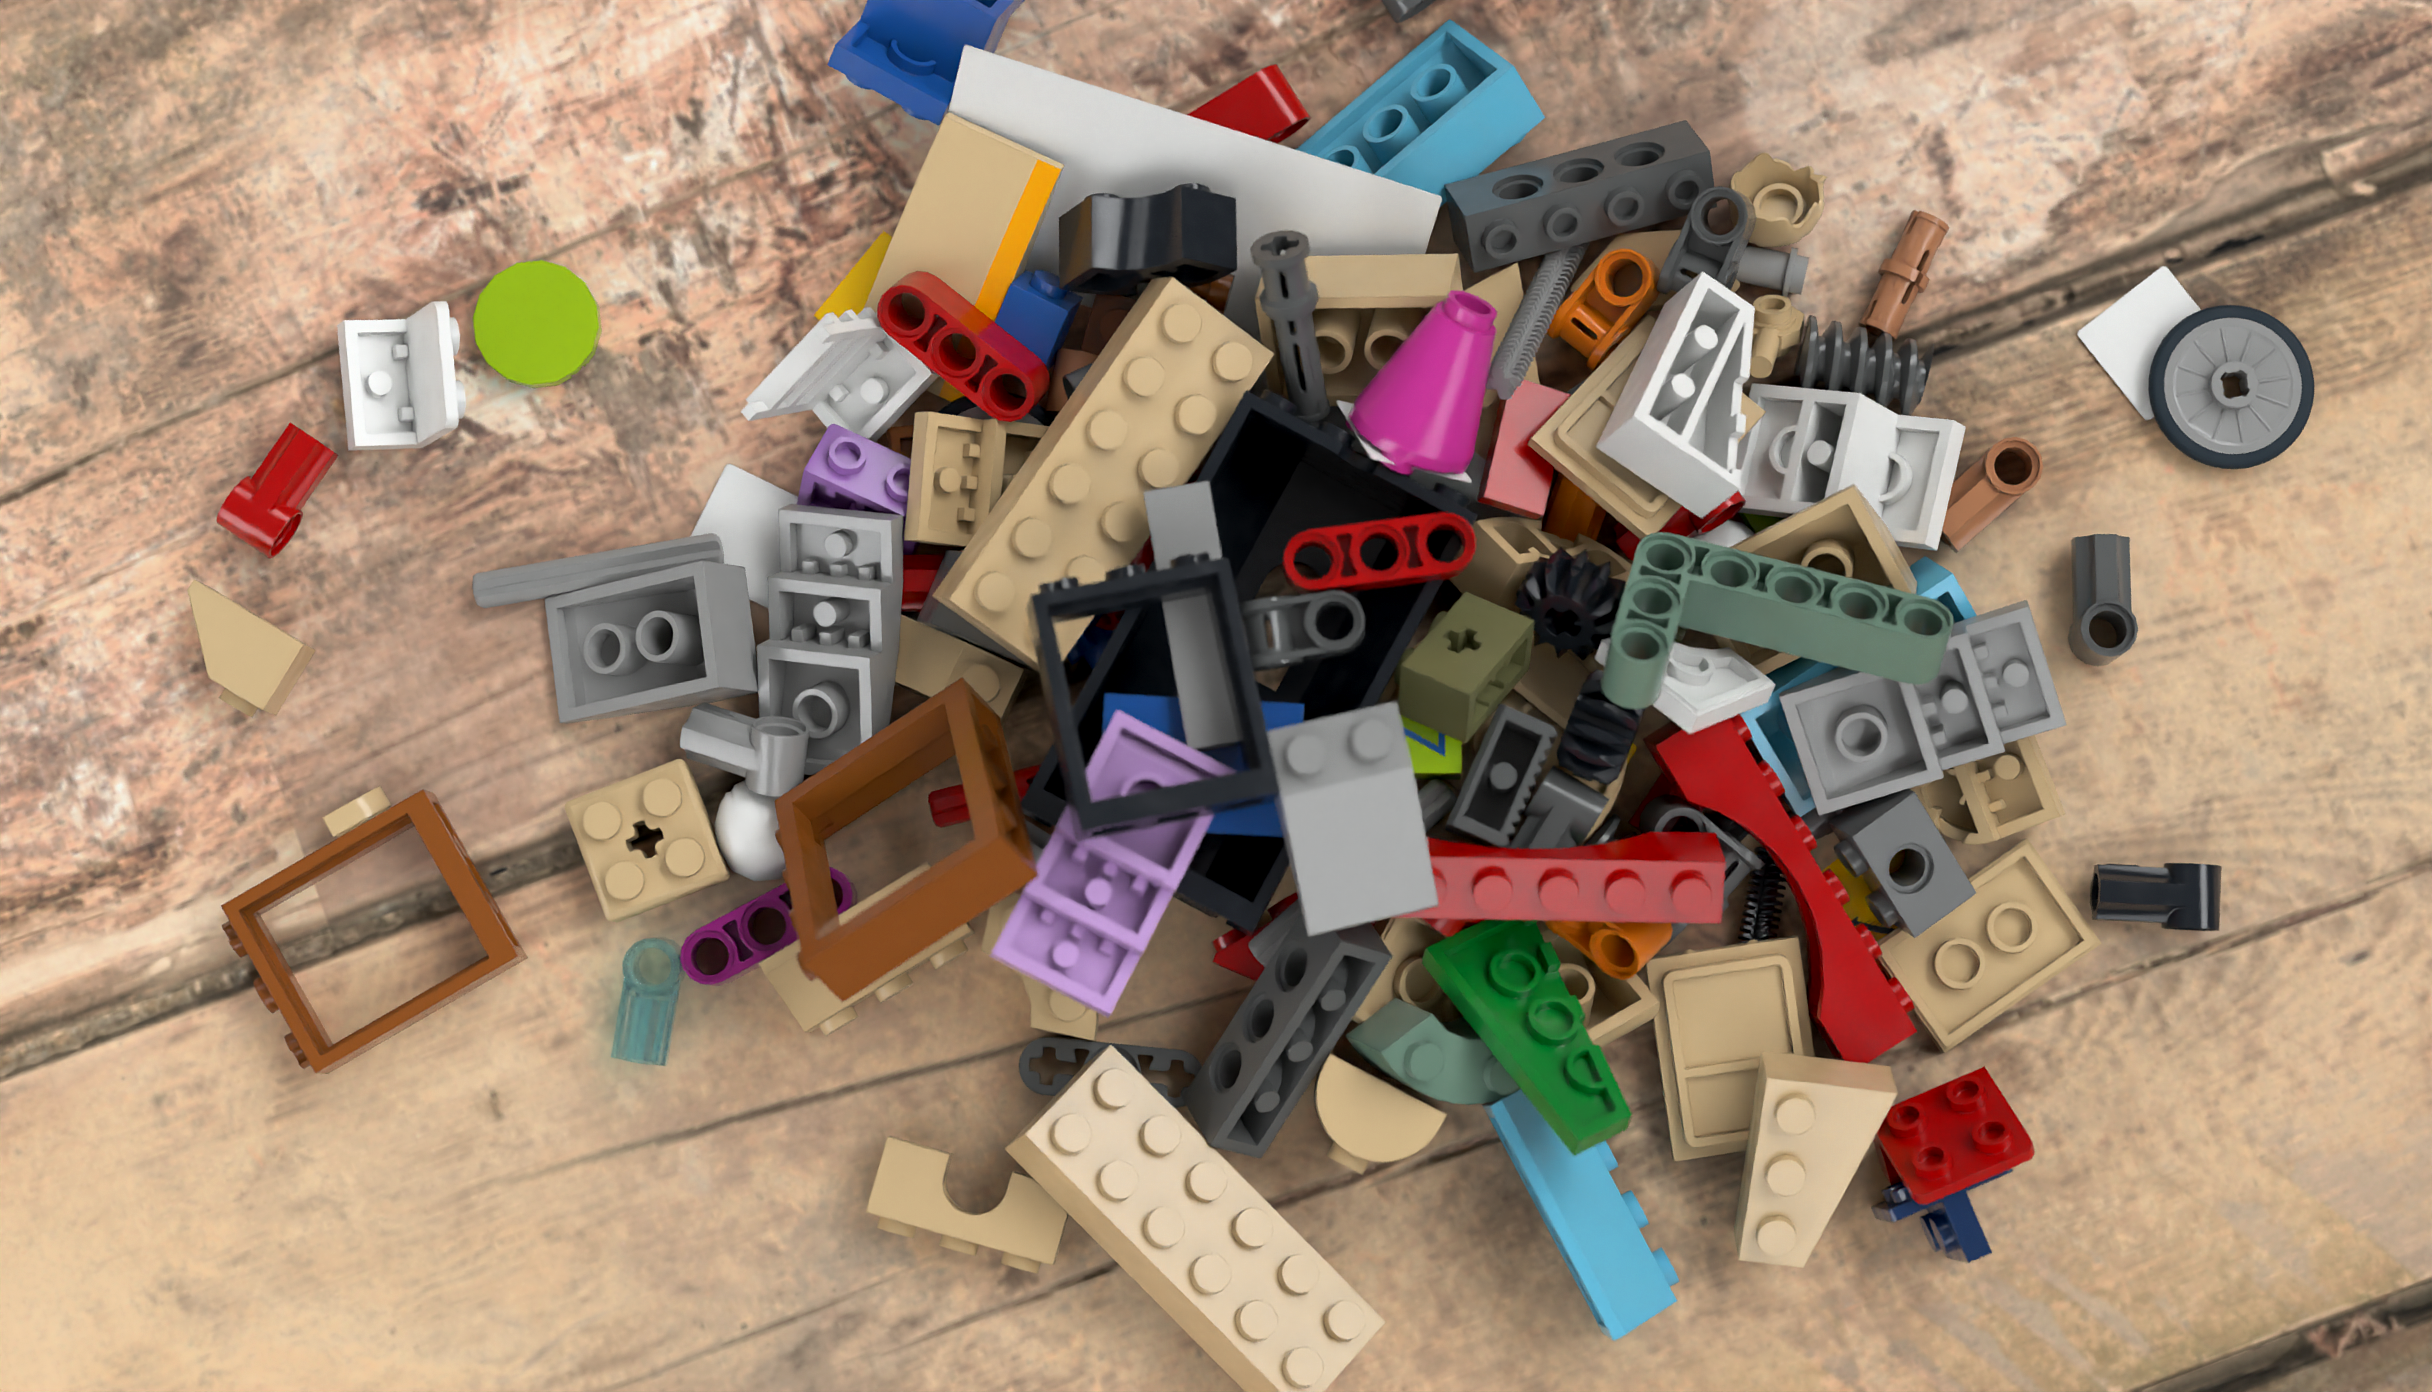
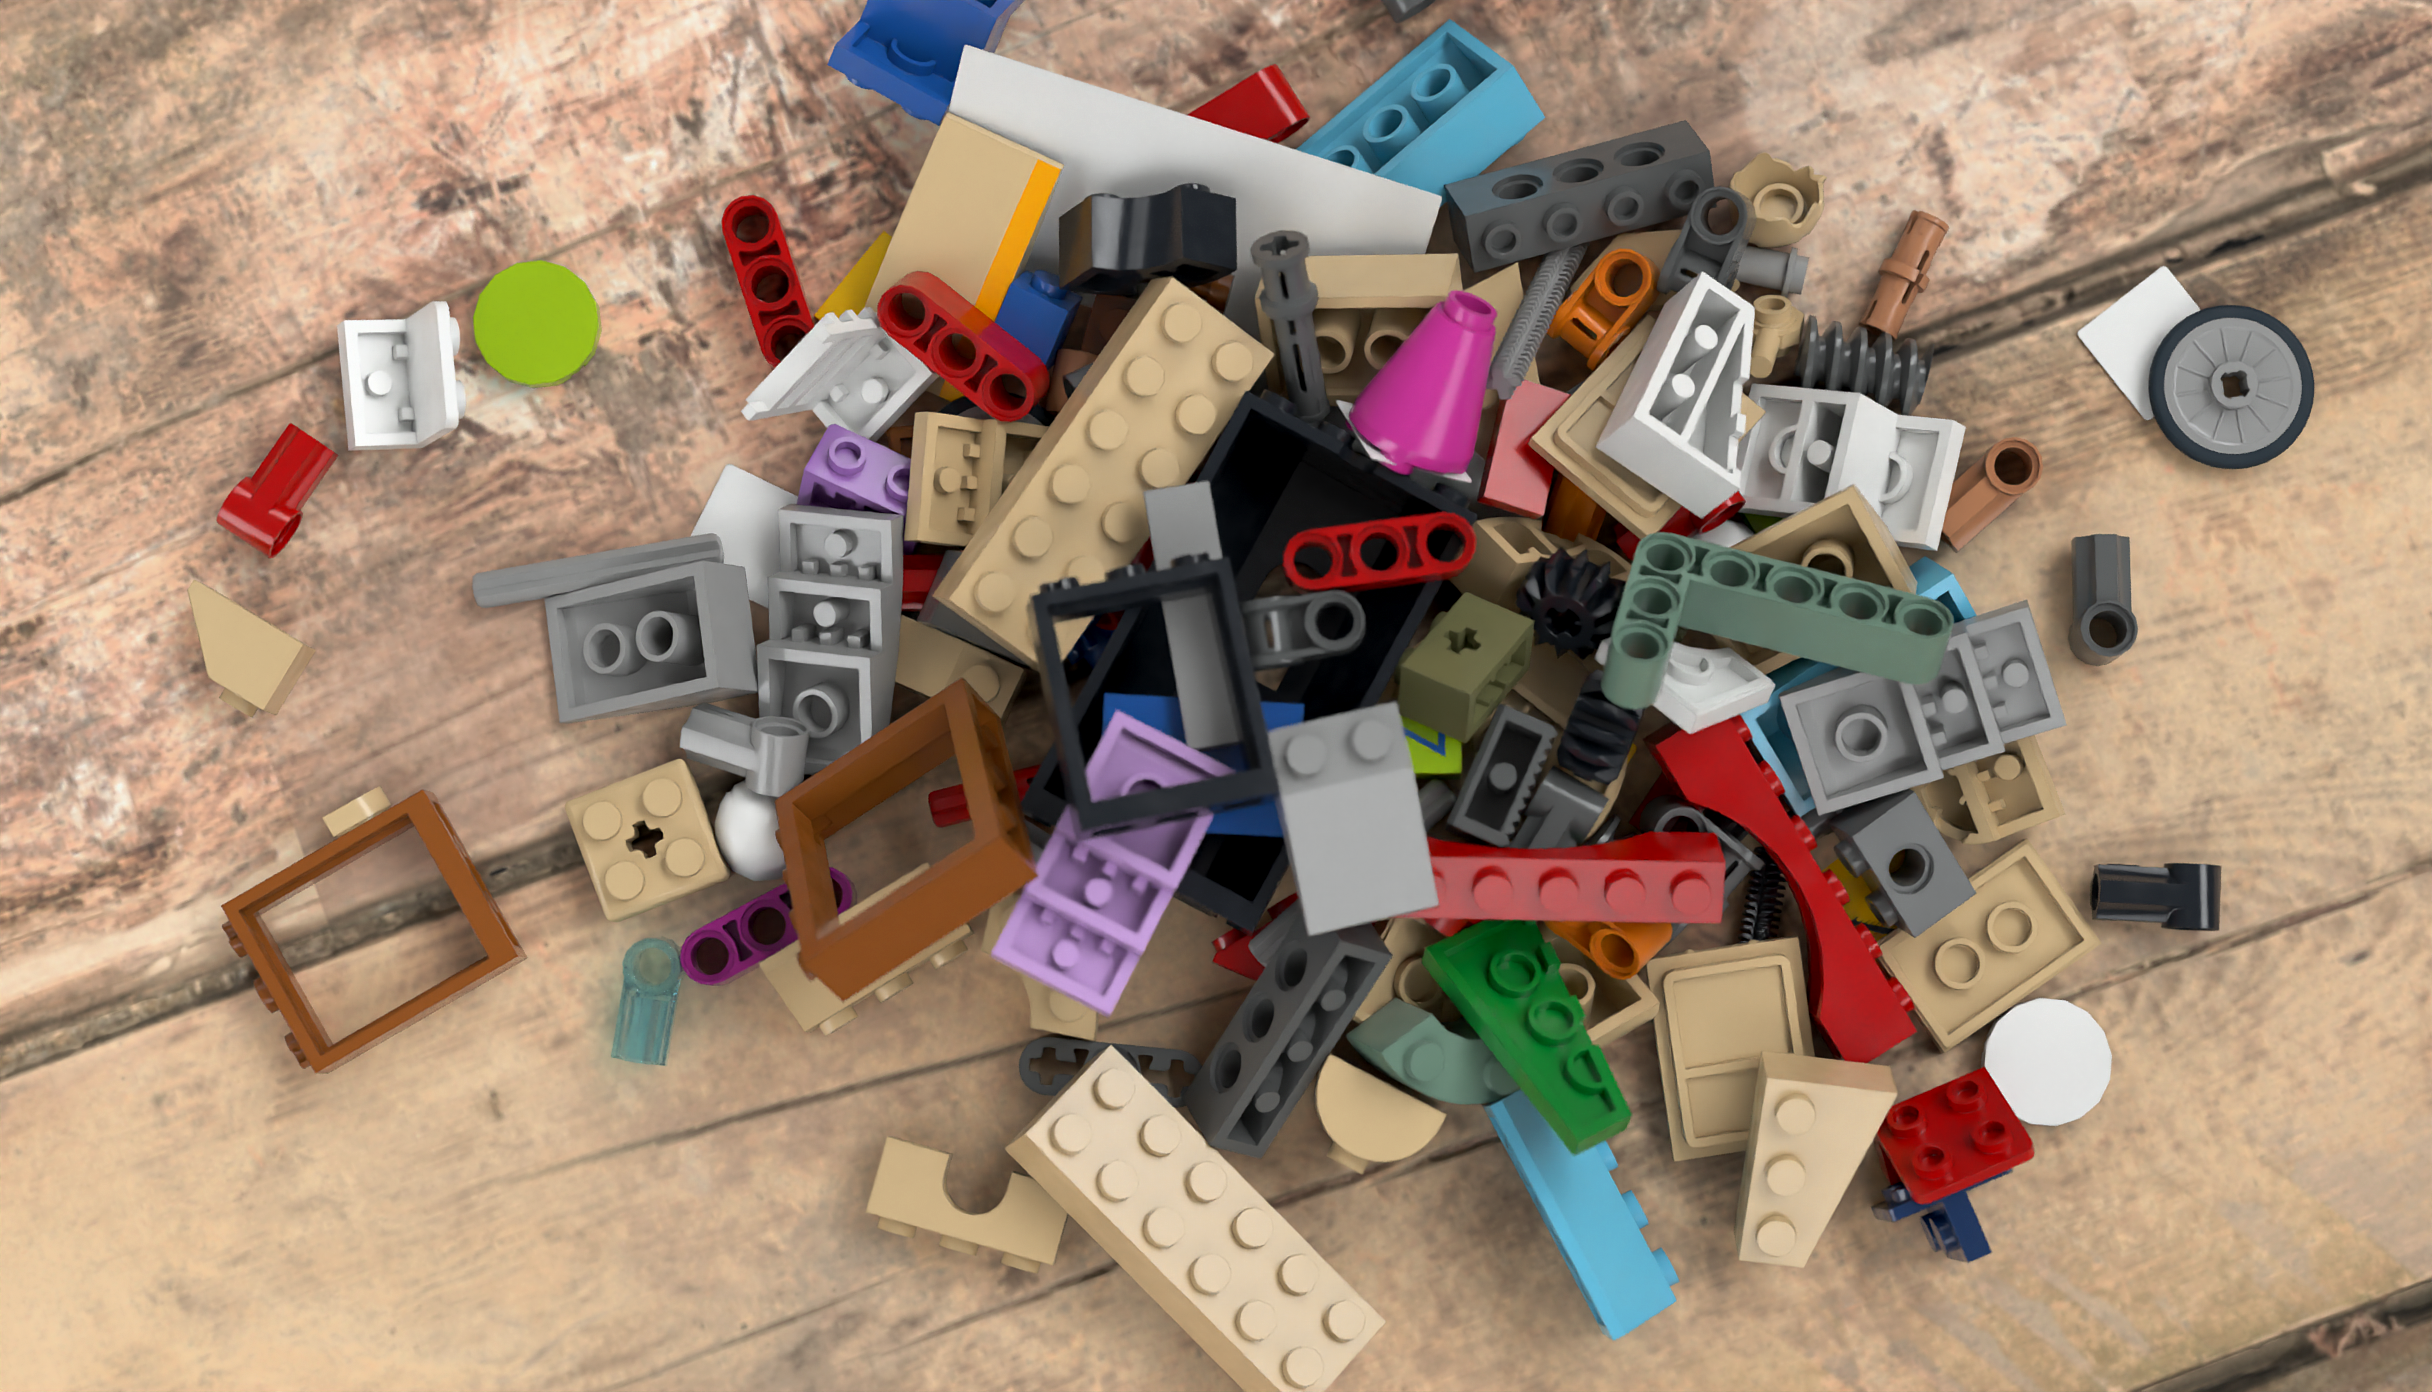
none -> red beam [721,195,815,370]
none -> white tile [1981,998,2112,1126]

